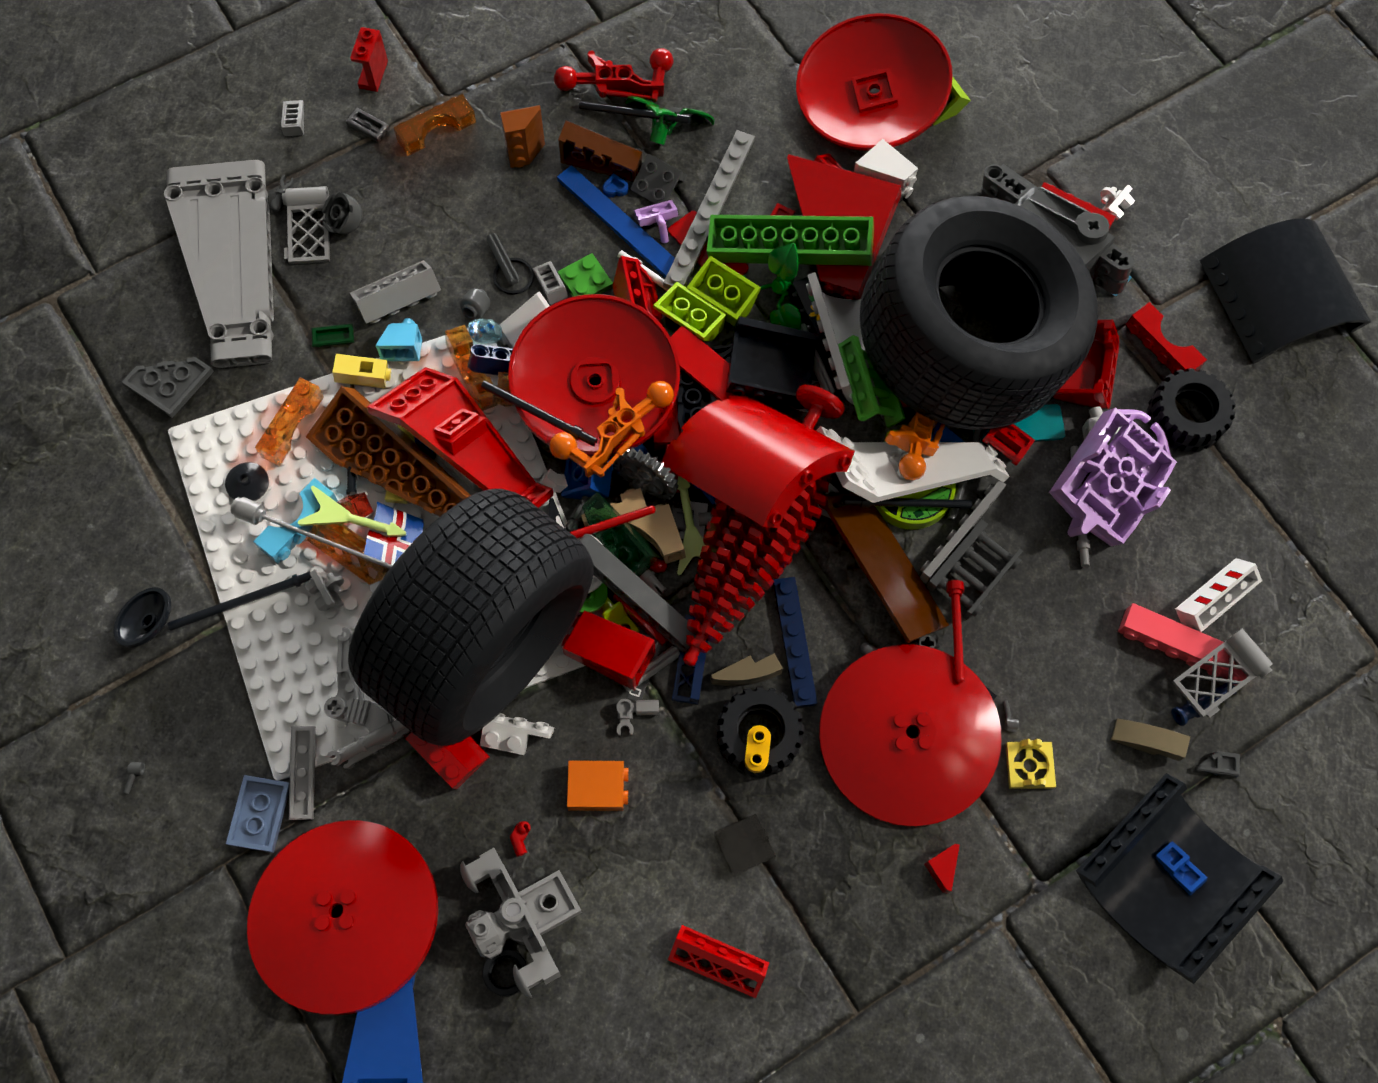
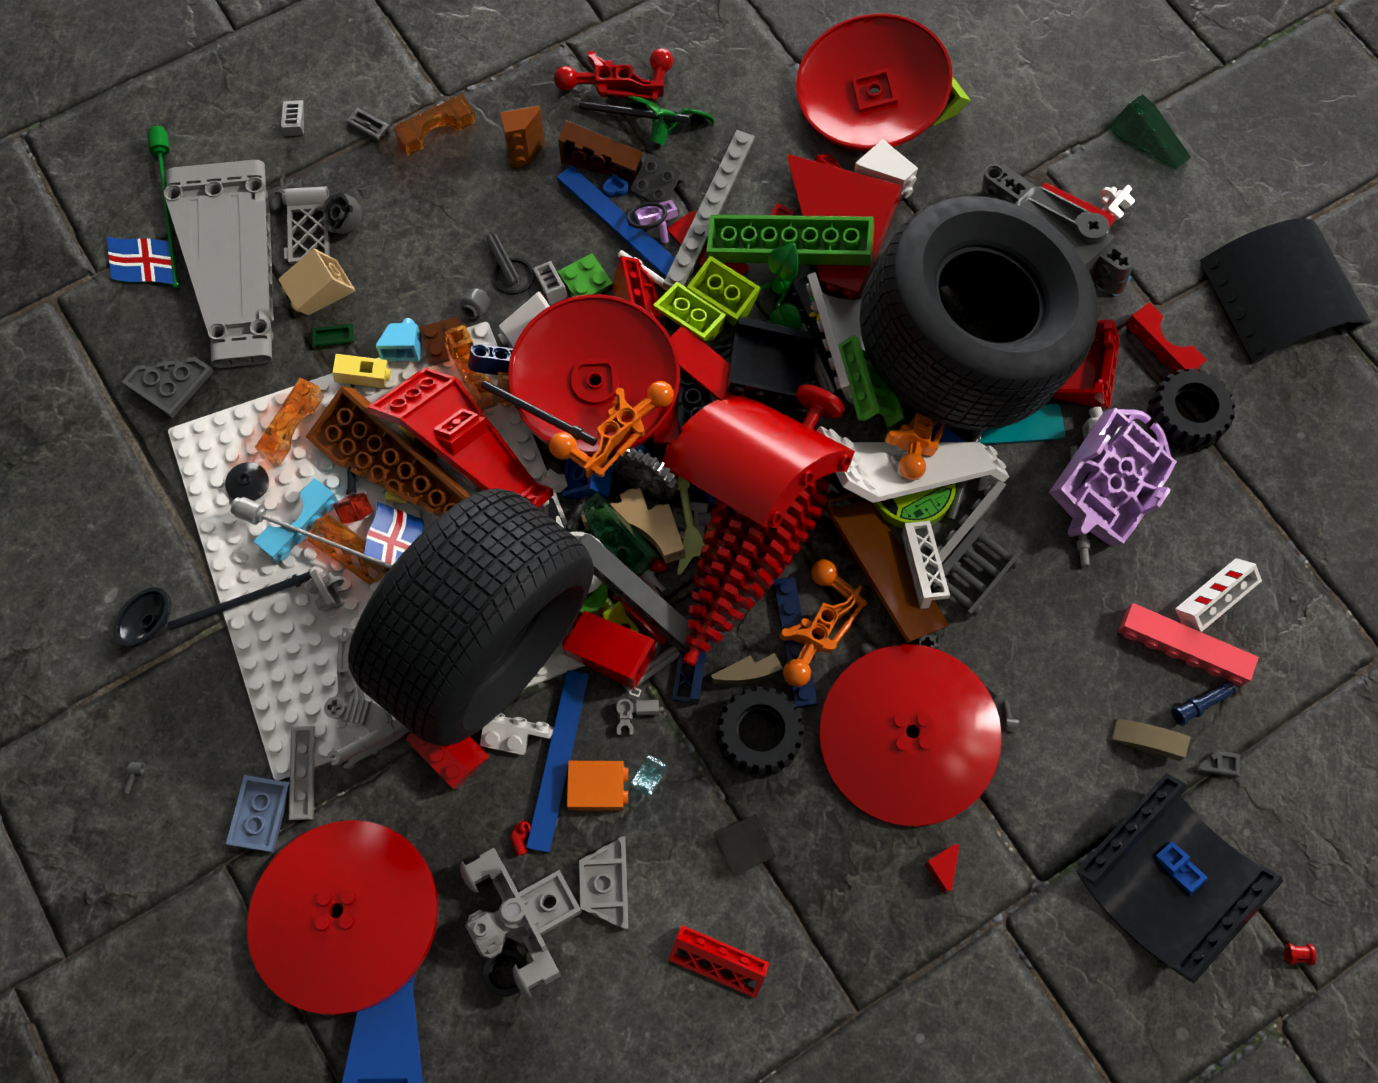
yellowish green piece [298,486,406,537] -> none
red panel [350,27,388,92] -> none
light grey slope [350,260,441,324] -> none
clear light blue rock [468,318,502,344] -> none
red piece [570,505,656,539] -> none
yellow plate [745,725,771,773] -> none
black bar [843,496,972,509] -> none
red piece [946,580,964,683] -> none
red plate [982,424,1035,466] -> none
light yellow piece [1005,739,1056,789] -> none
light grey piece [1172,628,1273,718] -> none
none -> flag [107,126,180,289]
none -> tan slope [278,248,356,315]
none -> reddish brown plate [419,316,465,366]
none -> blue tile [526,670,589,853]
none -> light grey wing [579,836,629,930]
none -> black piece [627,202,667,229]
none -> clear light blue bracket [630,754,667,797]
none -> orange piece [779,559,867,687]
none -> white fence [901,521,950,609]
none -> clear green wedge [1108,94,1191,169]
none -> red bush [1284,944,1316,966]

